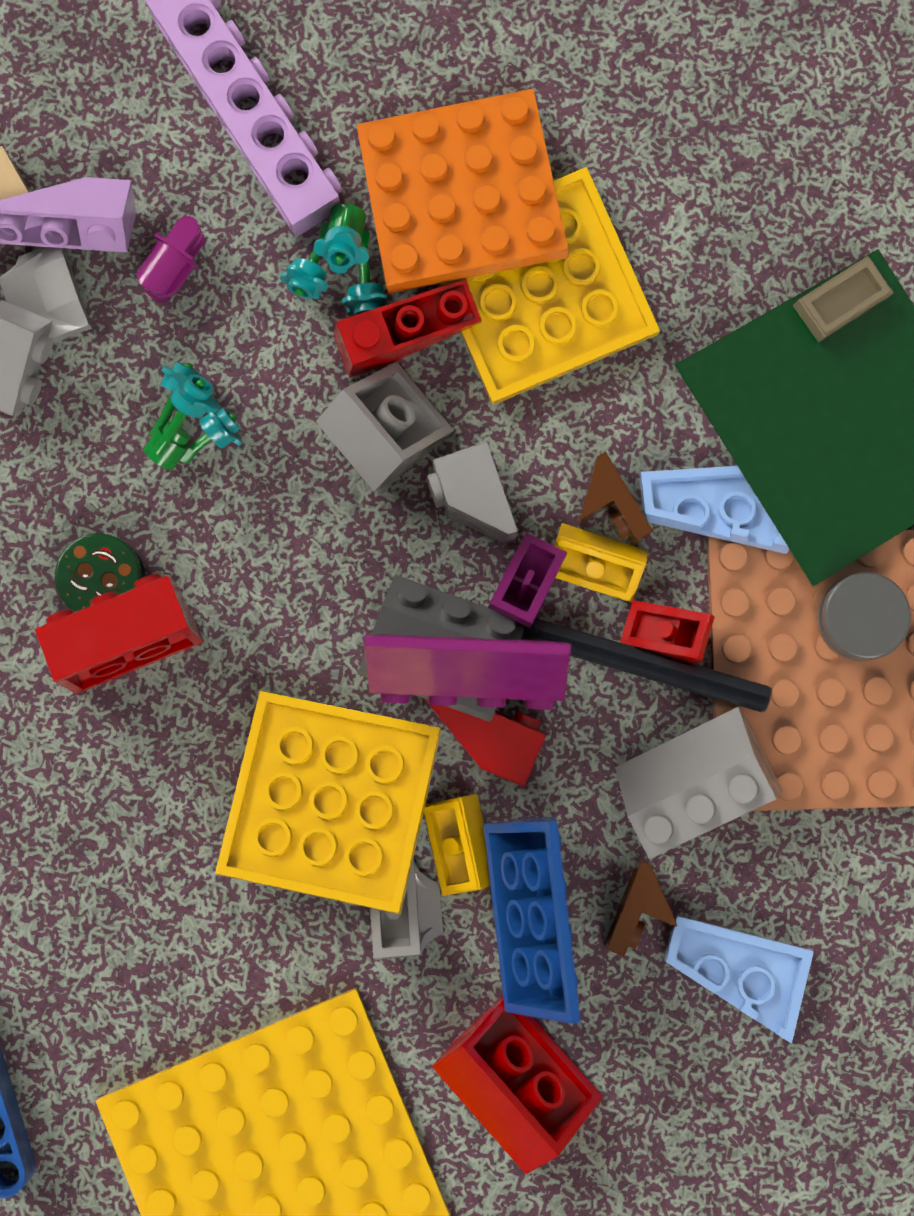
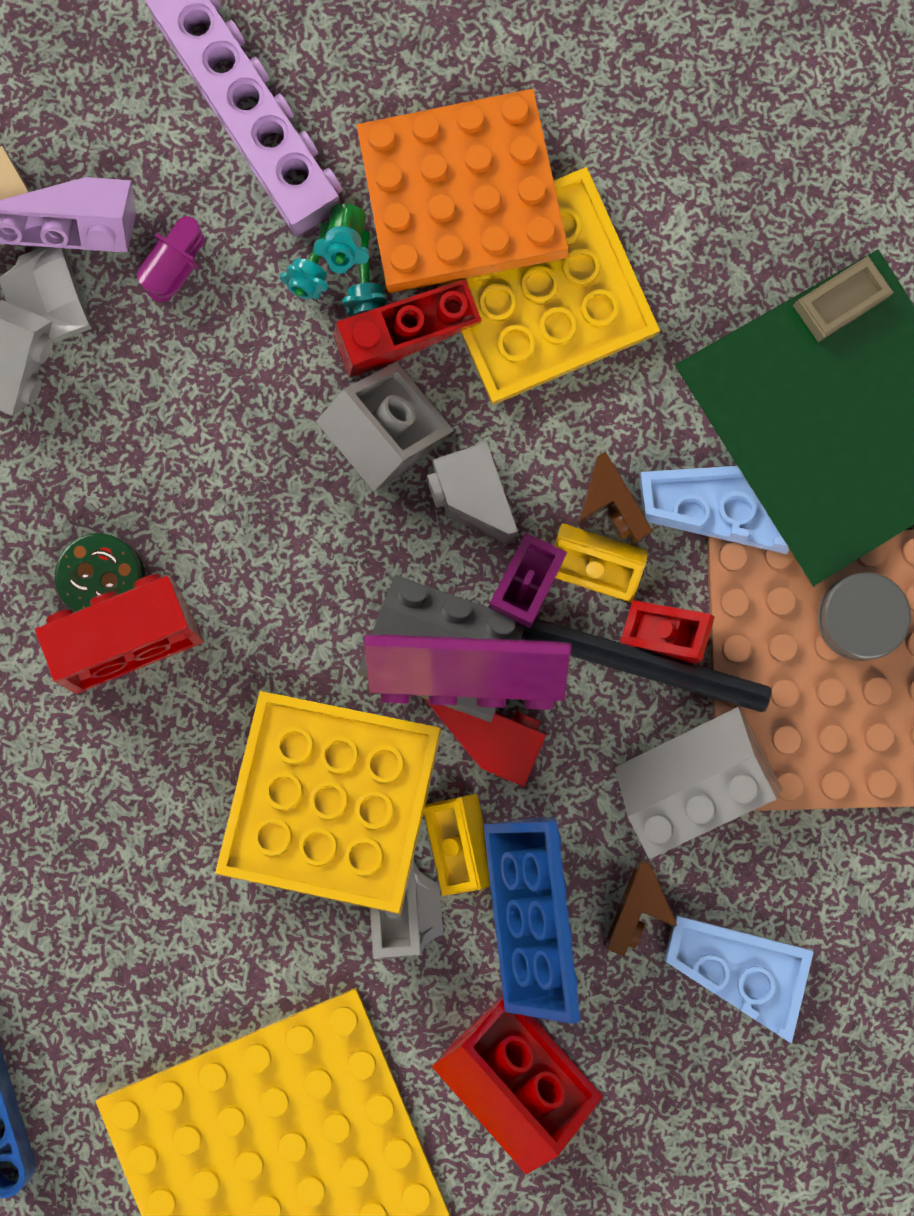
plant [143,361,243,470] -> none

